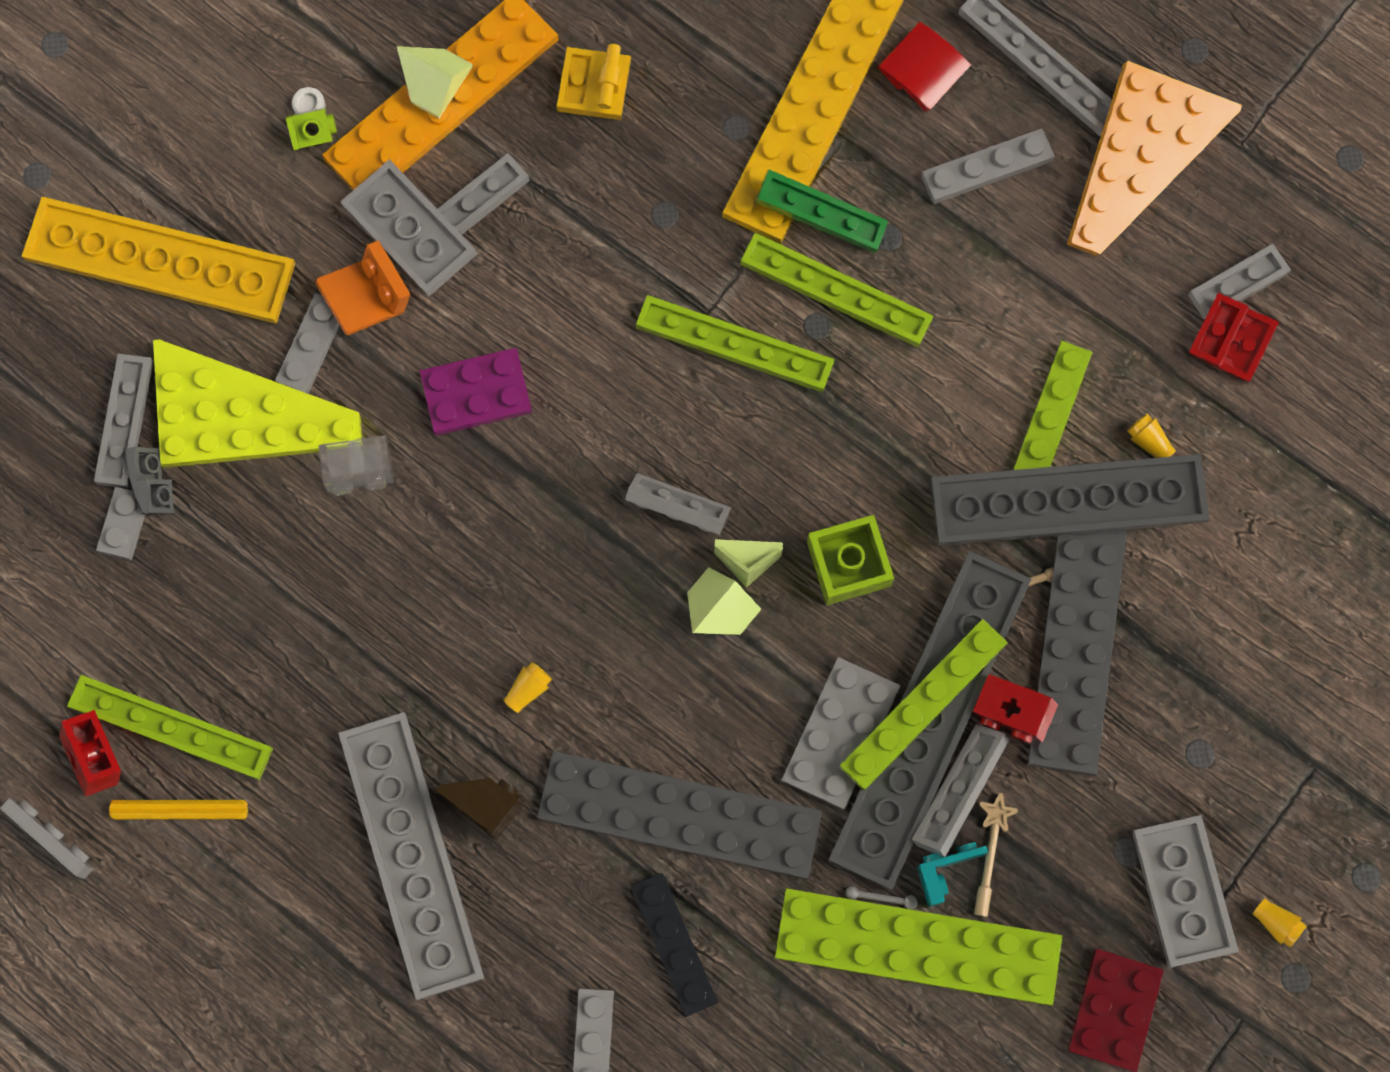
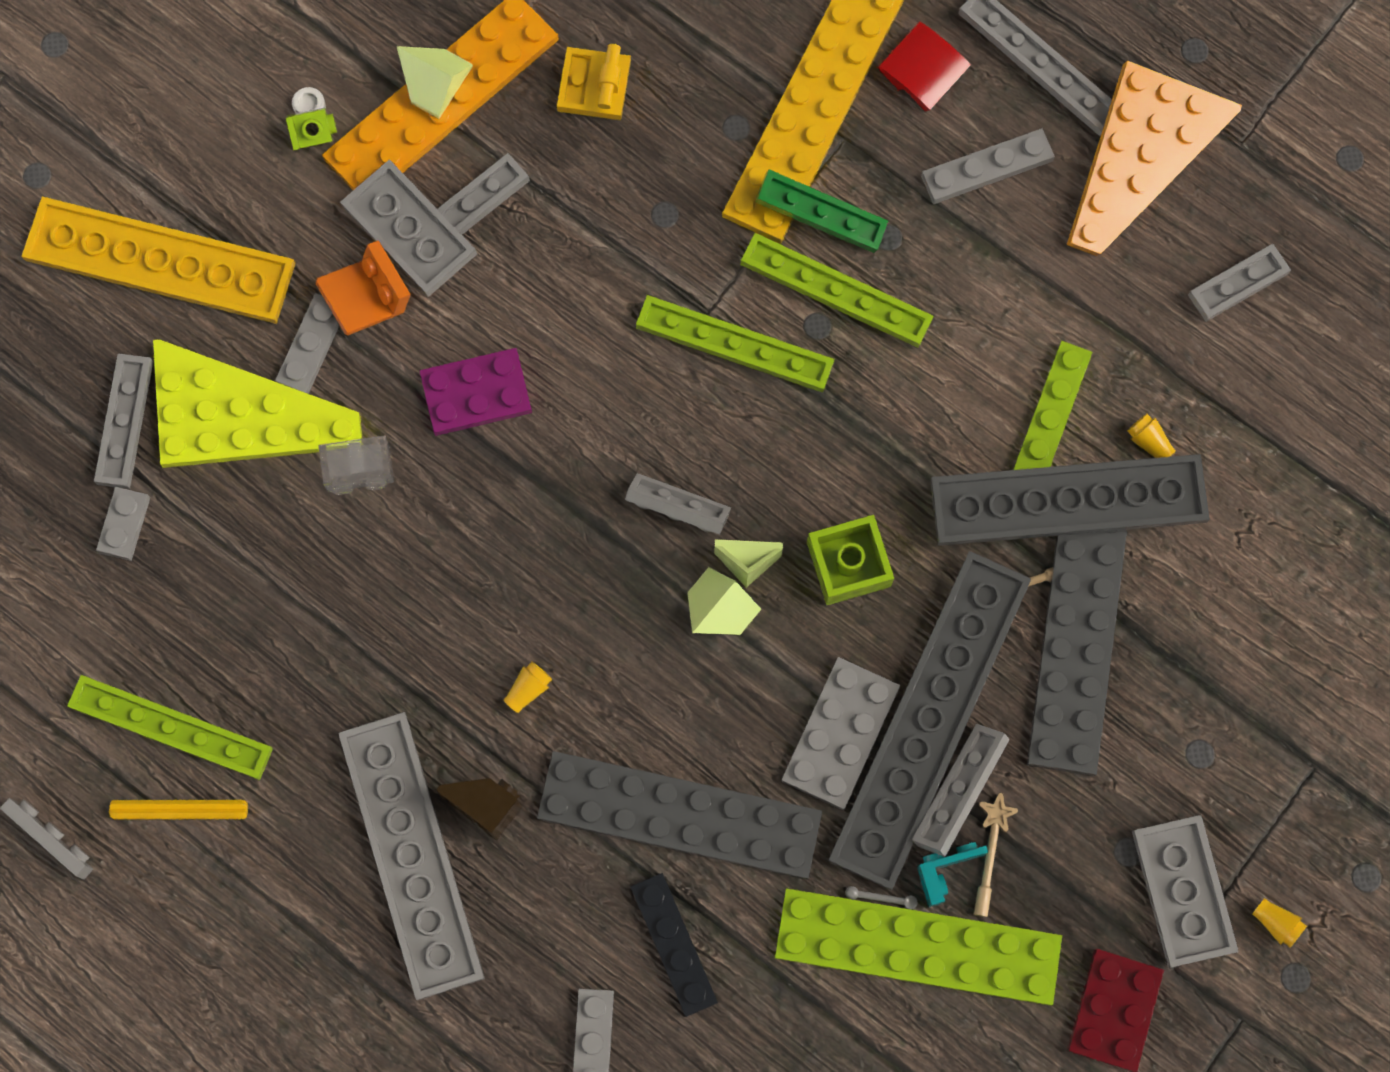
red brick [59,710,121,797] -> none
dark grey slope [125,447,174,514] -> none
lime plate [839,619,1008,791] -> none
red brick [973,674,1058,744] -> none
red slope [1189,293,1279,383] -> none

